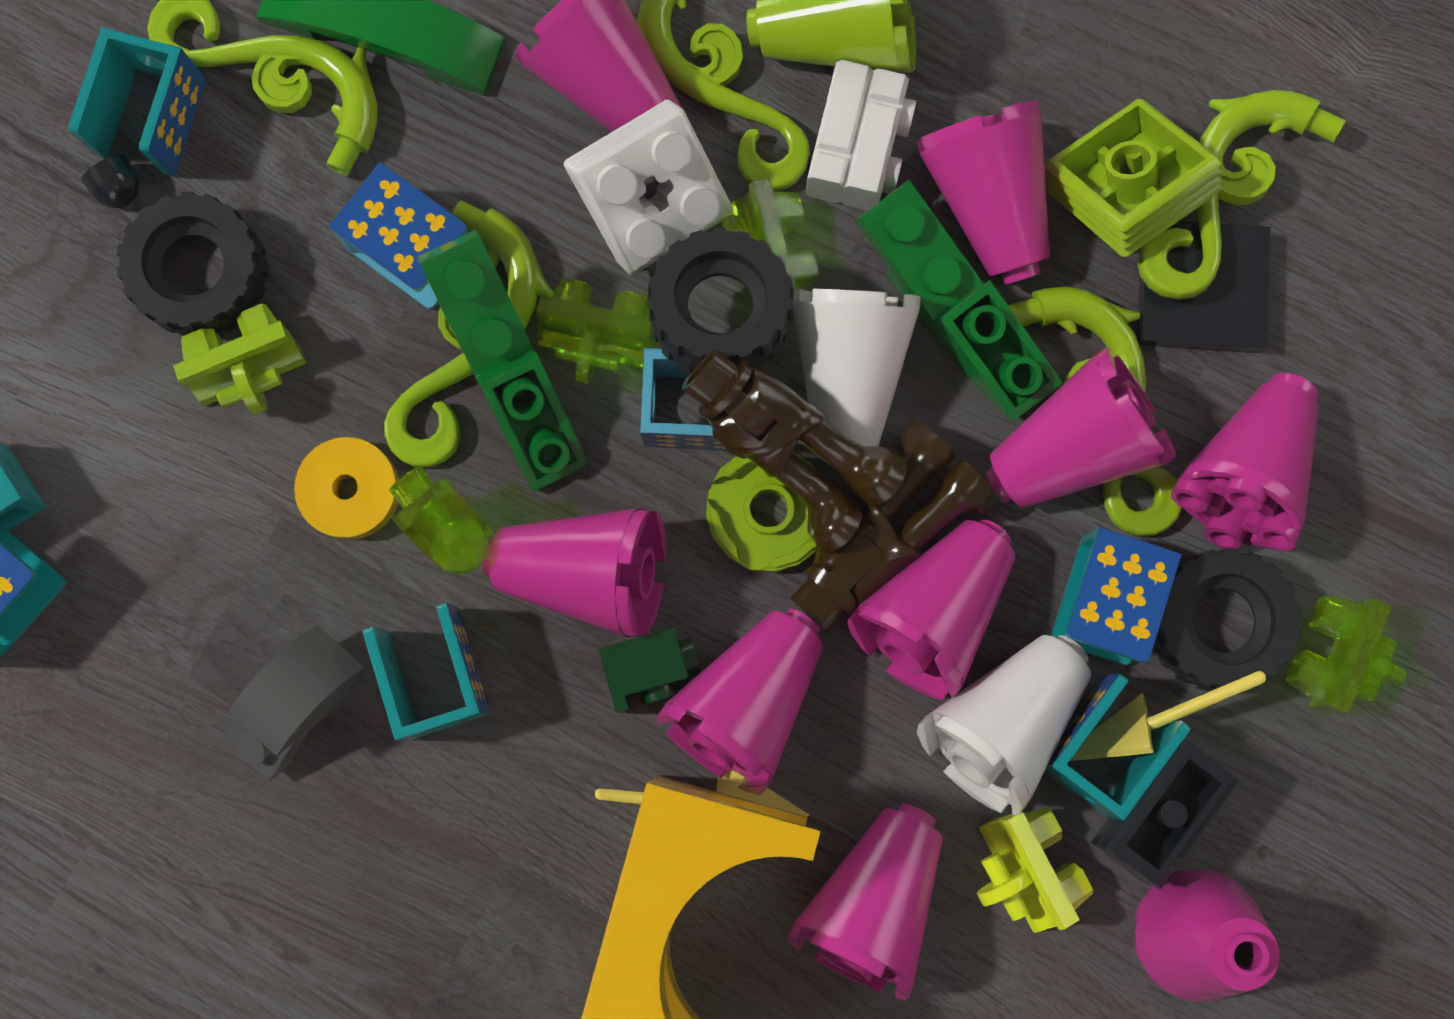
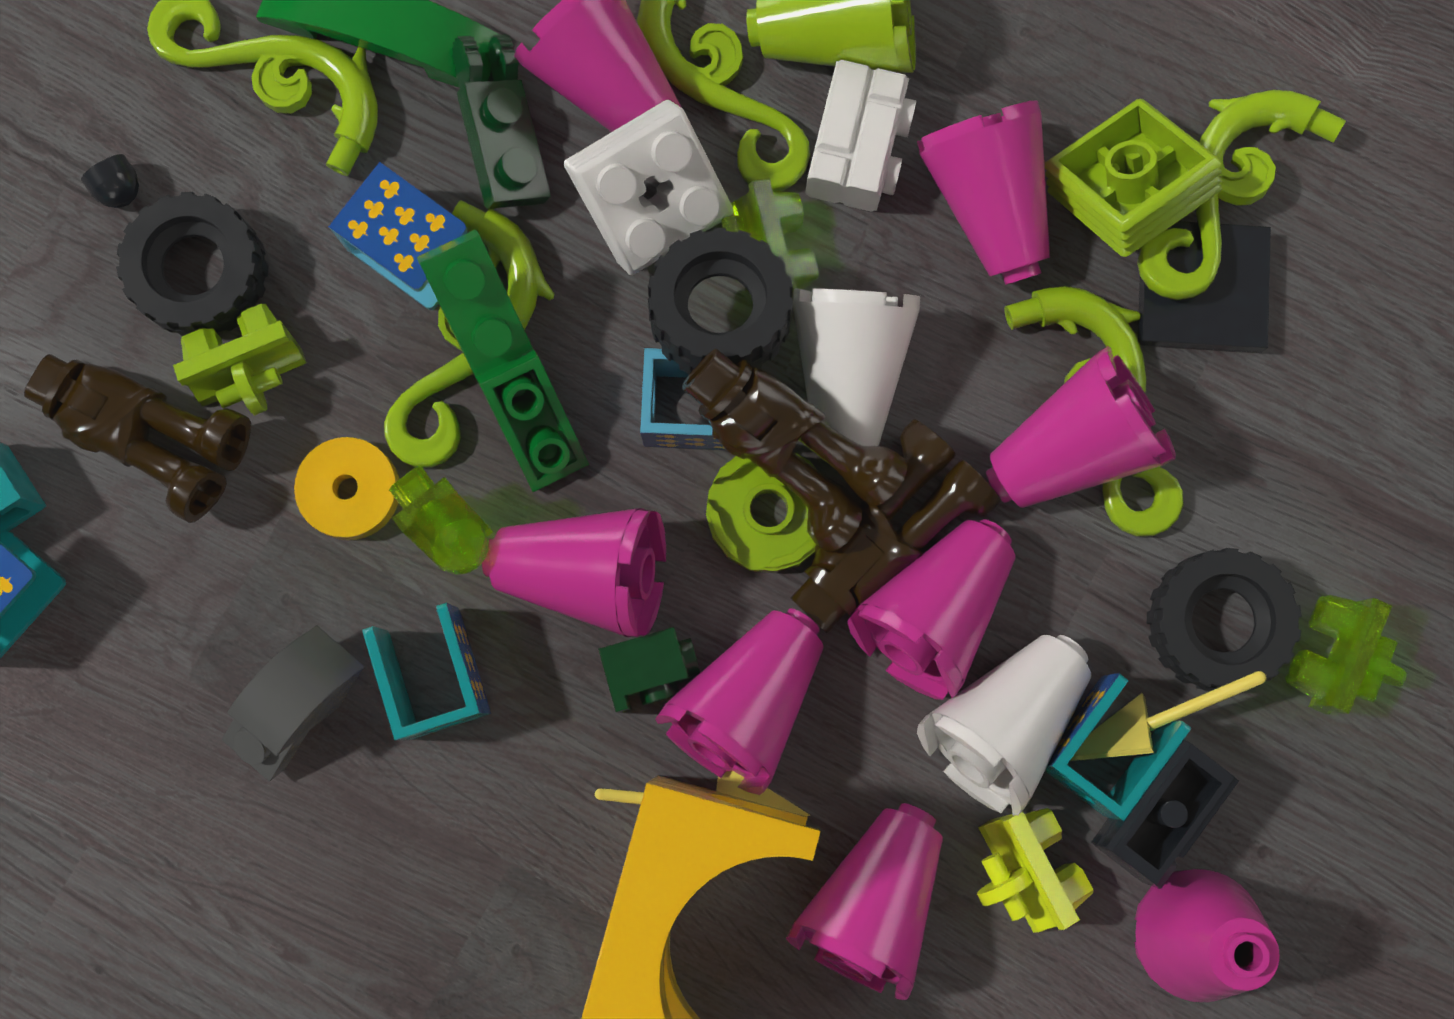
teal piece [68,27,206,176] -> none
clear neon green hips [536,277,652,384] -> none
green slope [854,180,1063,421] -> none
blue piece [1051,527,1181,665] -> none
dark pink cone [1171,373,1319,551] -> none
none -> dark brown piece [24,354,251,523]
none -> dark green hinge [452,34,551,209]

